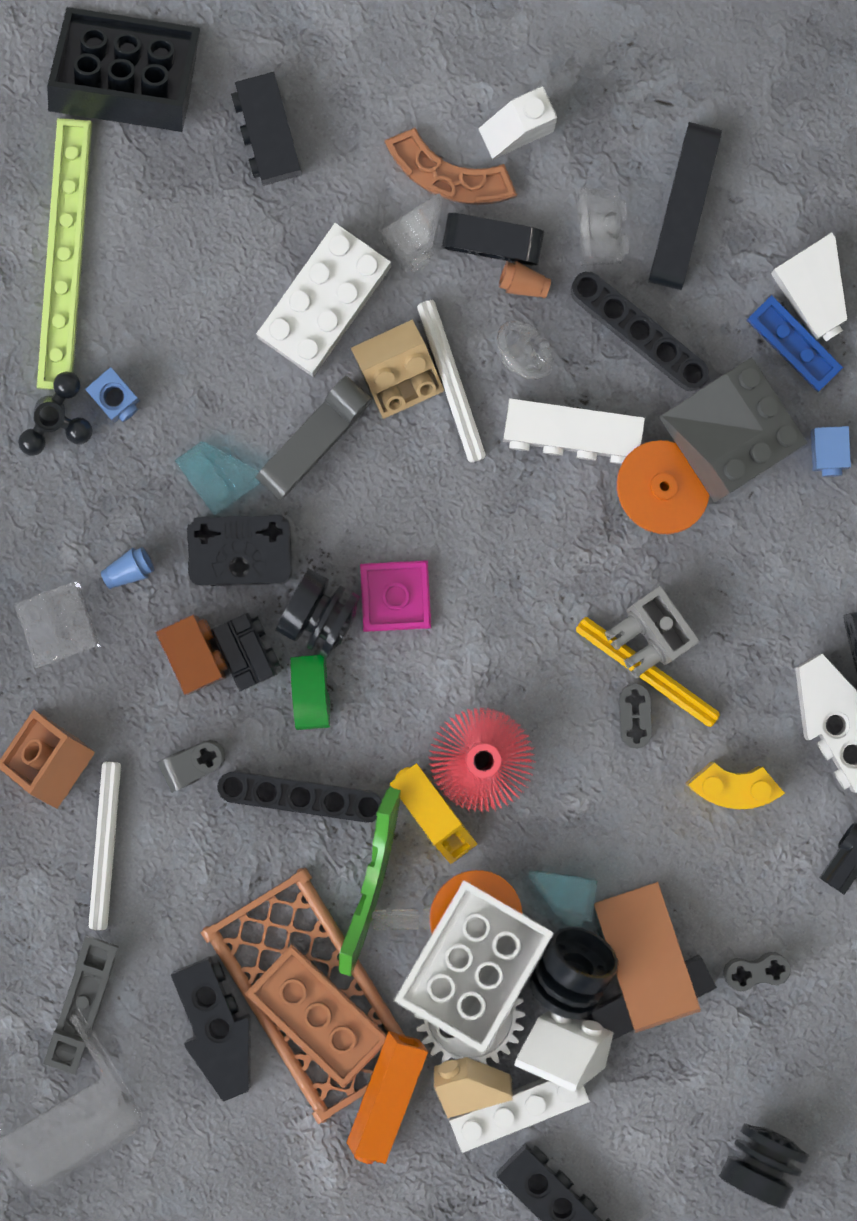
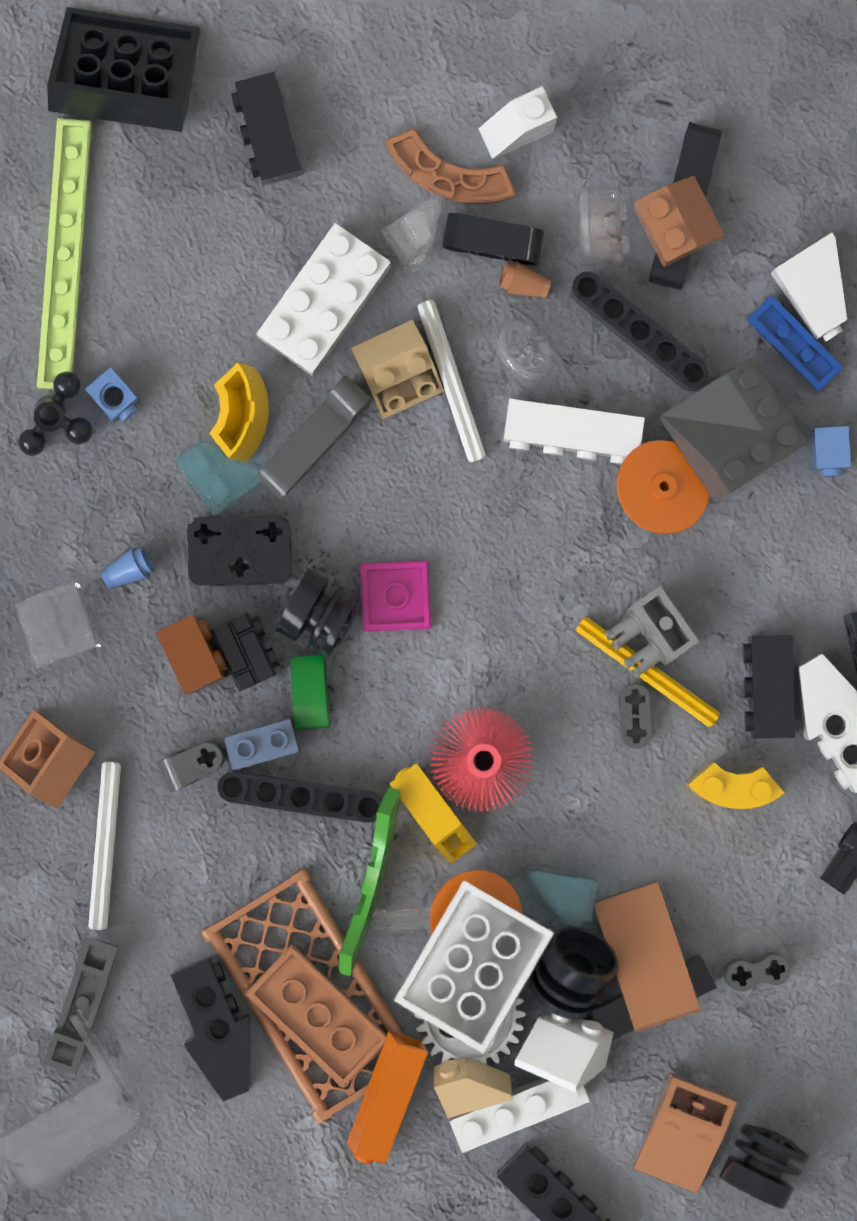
none -> yellow brick [210,362,269,463]
none -> sand blue brick [224,719,301,771]
none -> nougat slope [633,176,725,268]
none -> nougat slope [633,1072,737,1193]
none -> black brick [742,635,795,739]

